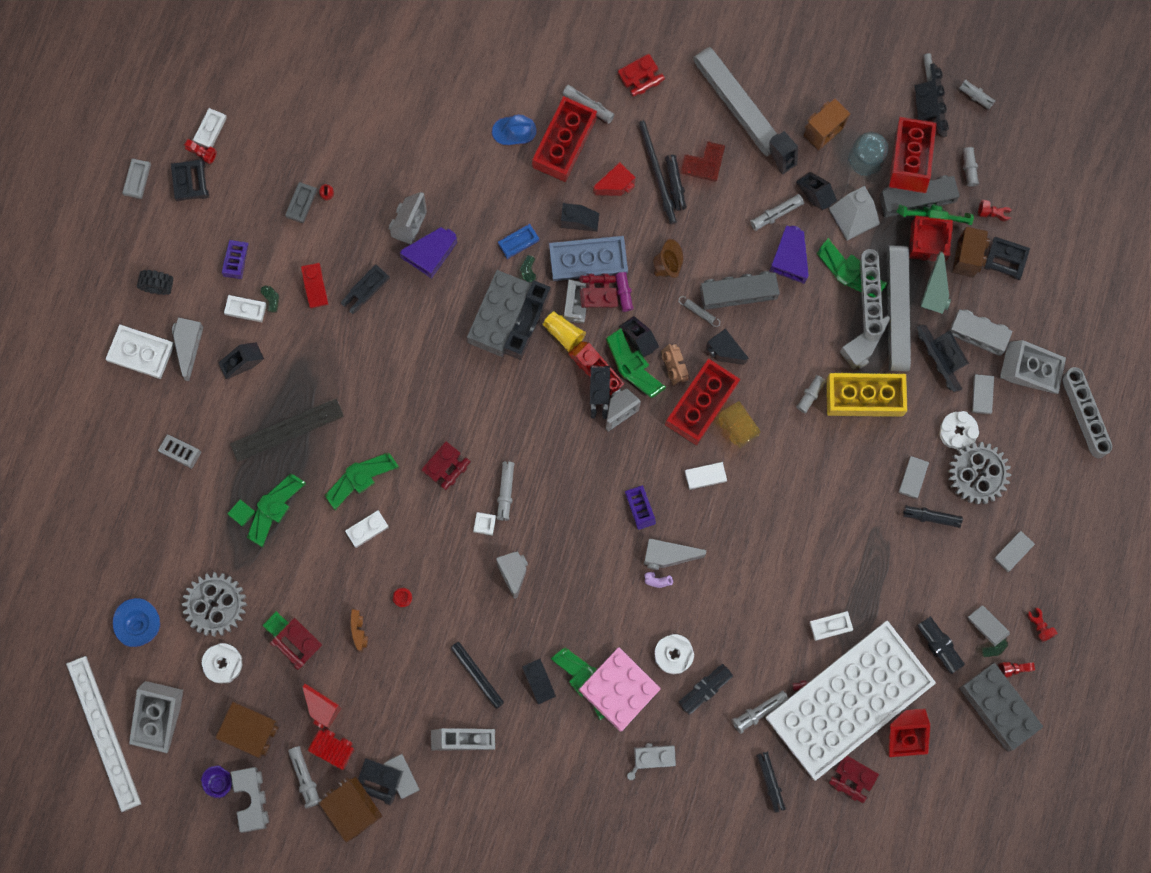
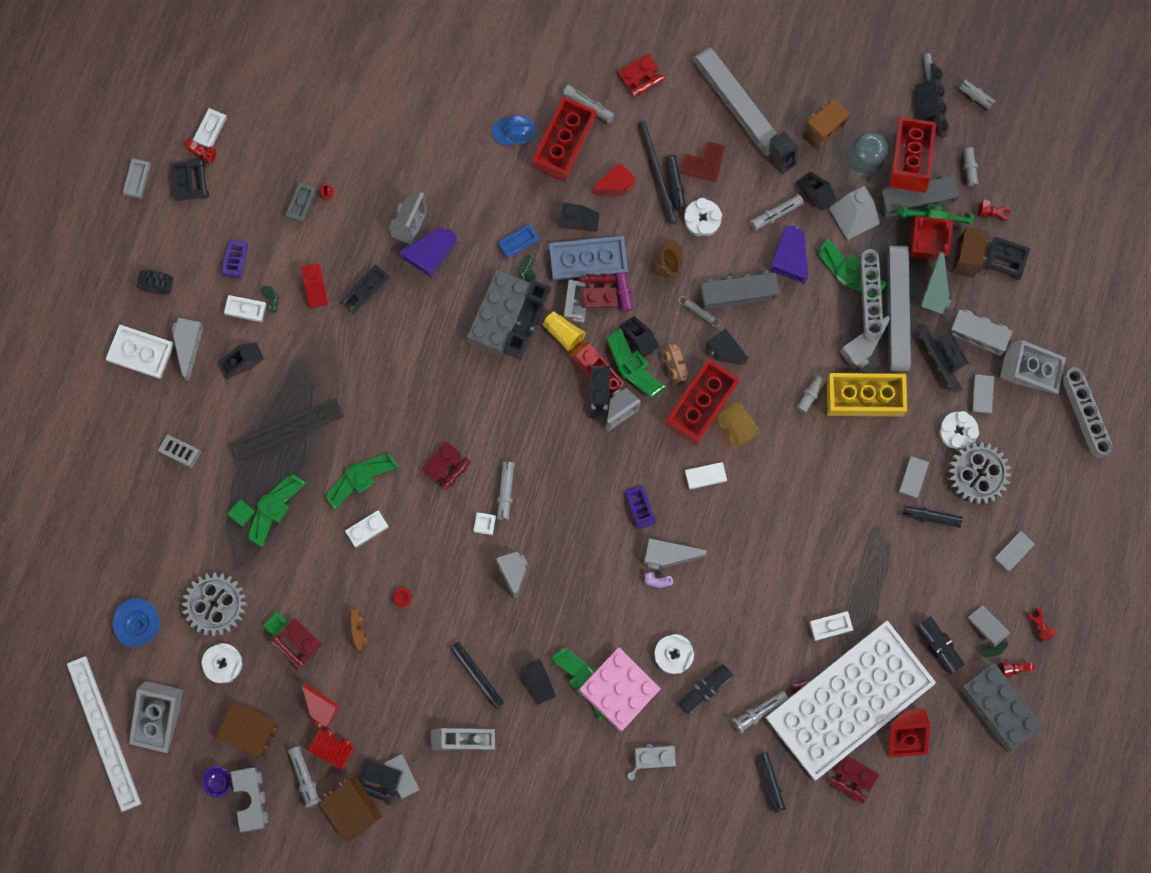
none -> white plate [684,198,722,237]

